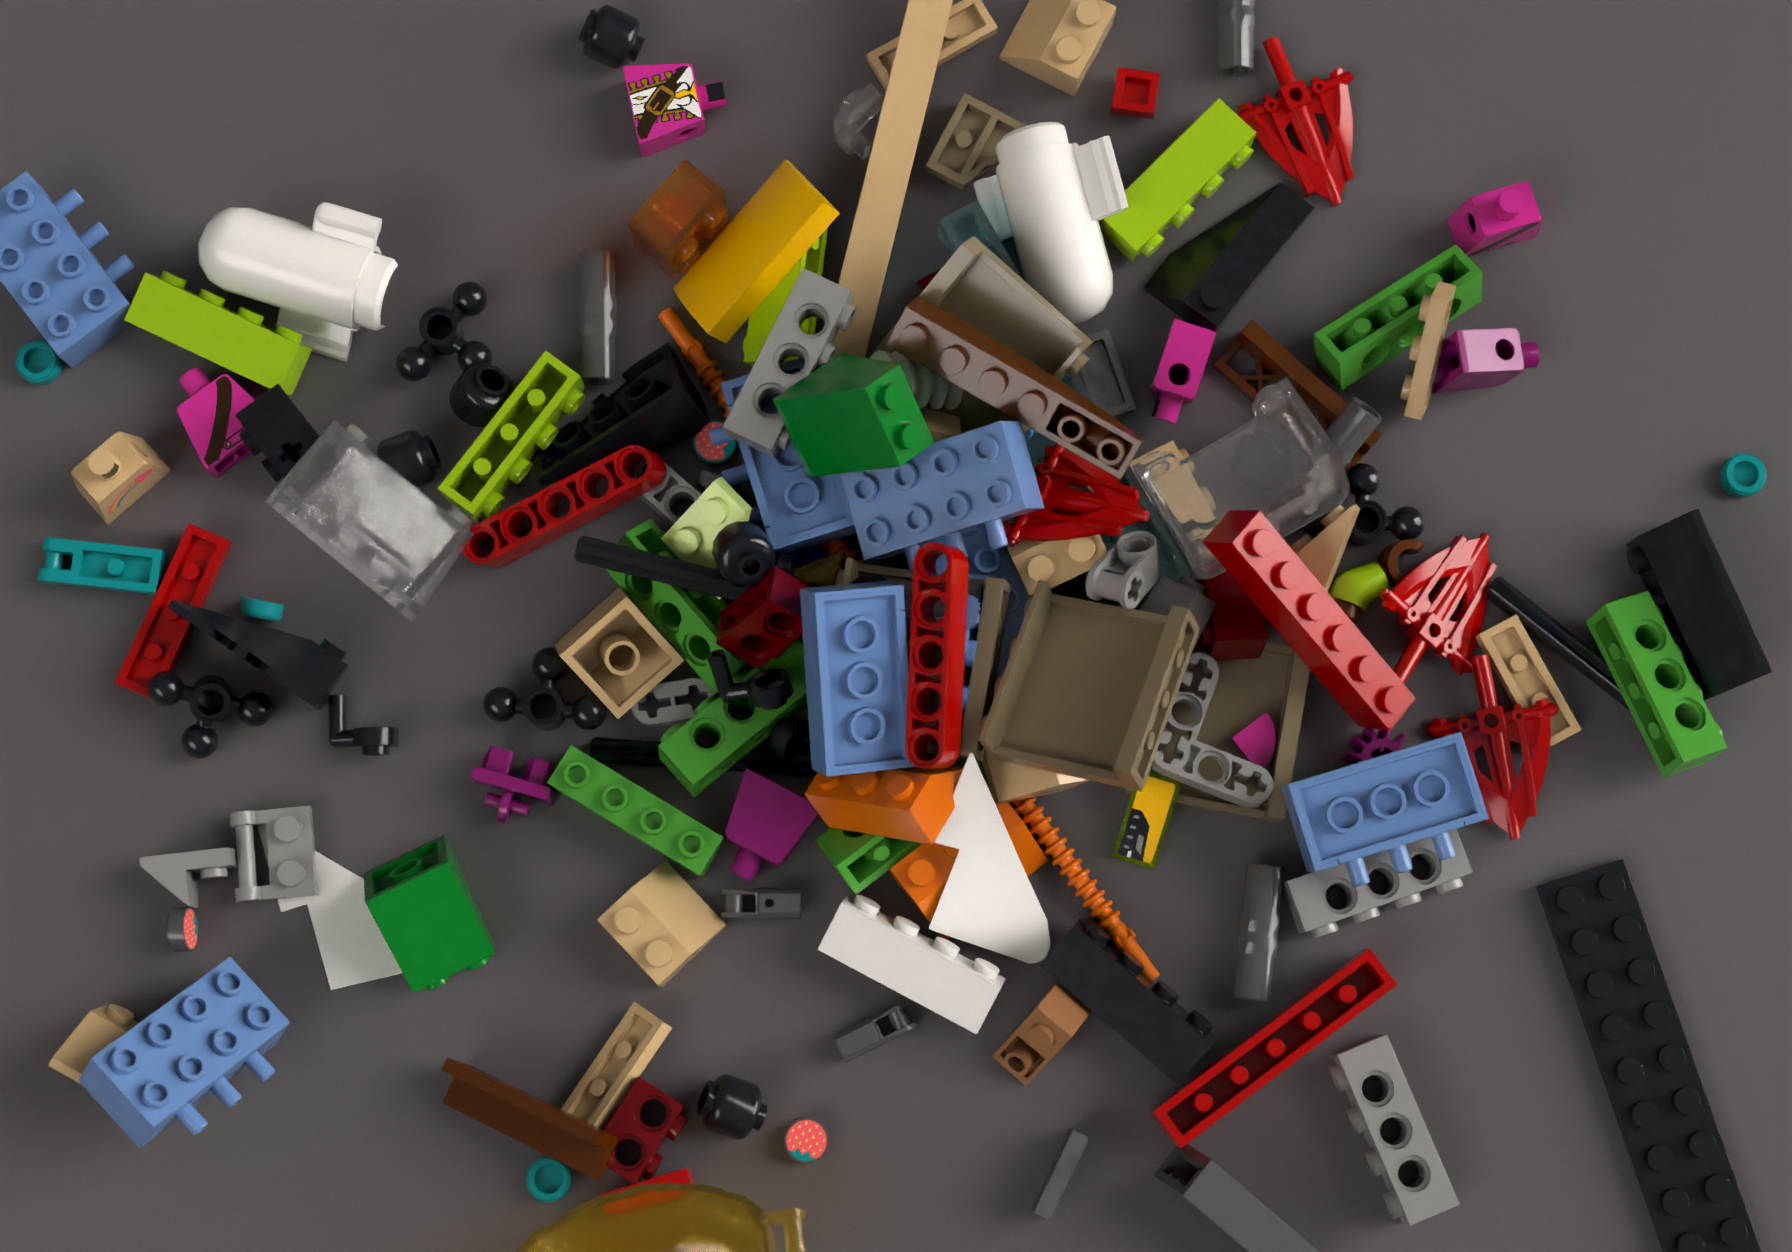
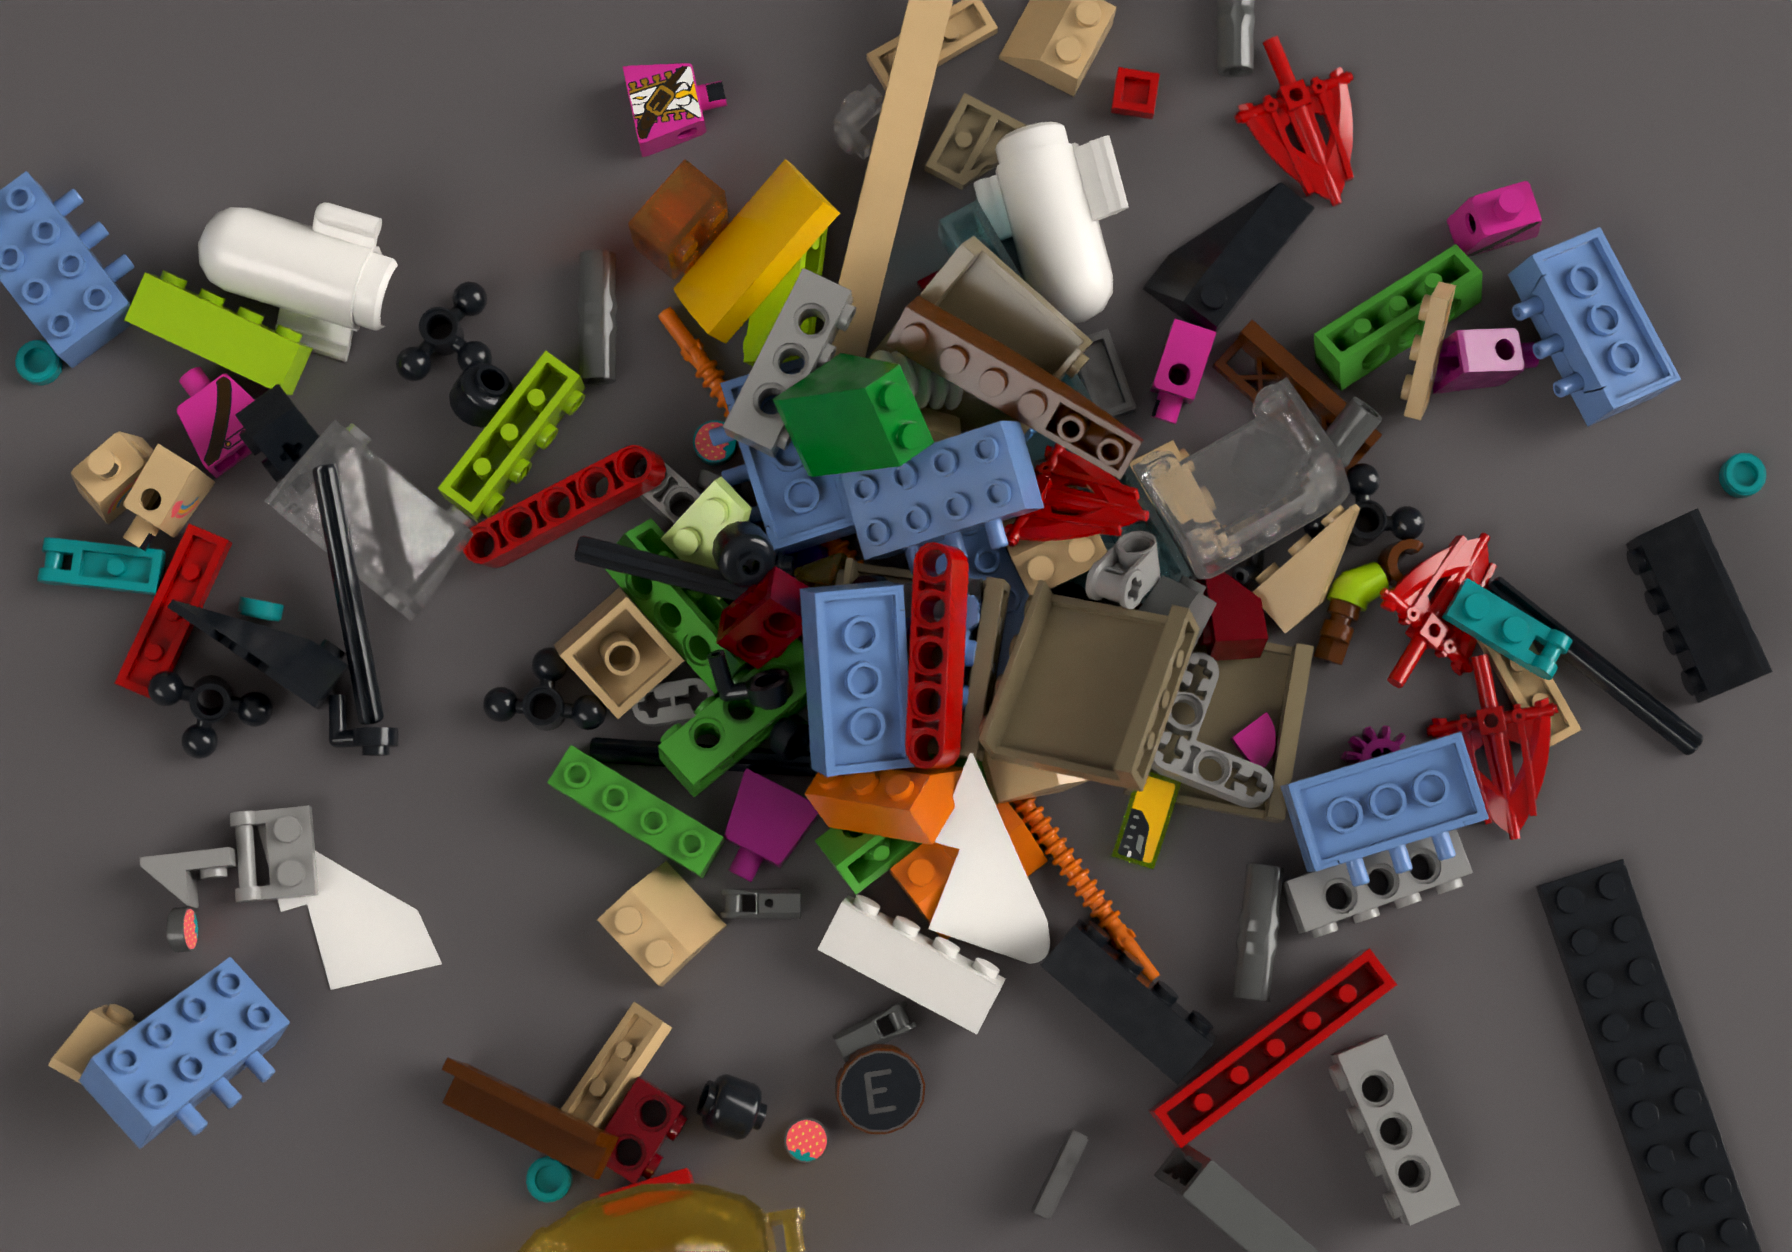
green slope [364,835,495,993] -> none
black head [372,430,441,493] -> none
magenta hips [471,745,556,824] -> none
black wedge [532,343,710,486] -> none
black head [578,5,645,69] -> none
medium nougat slope [992,981,1092,1086] -> none
lime brick [1098,98,1256,263] -> none
brick [1203,510,1416,731] -> none
bright green brick [1586,591,1728,778] -> none
none -> tan torso [123,444,215,551]
none -> black axle [312,464,384,725]
none -> black tile [835,1044,925,1134]
none -> teal plate [1442,578,1573,680]
none -> medium blue piece [1508,227,1681,427]

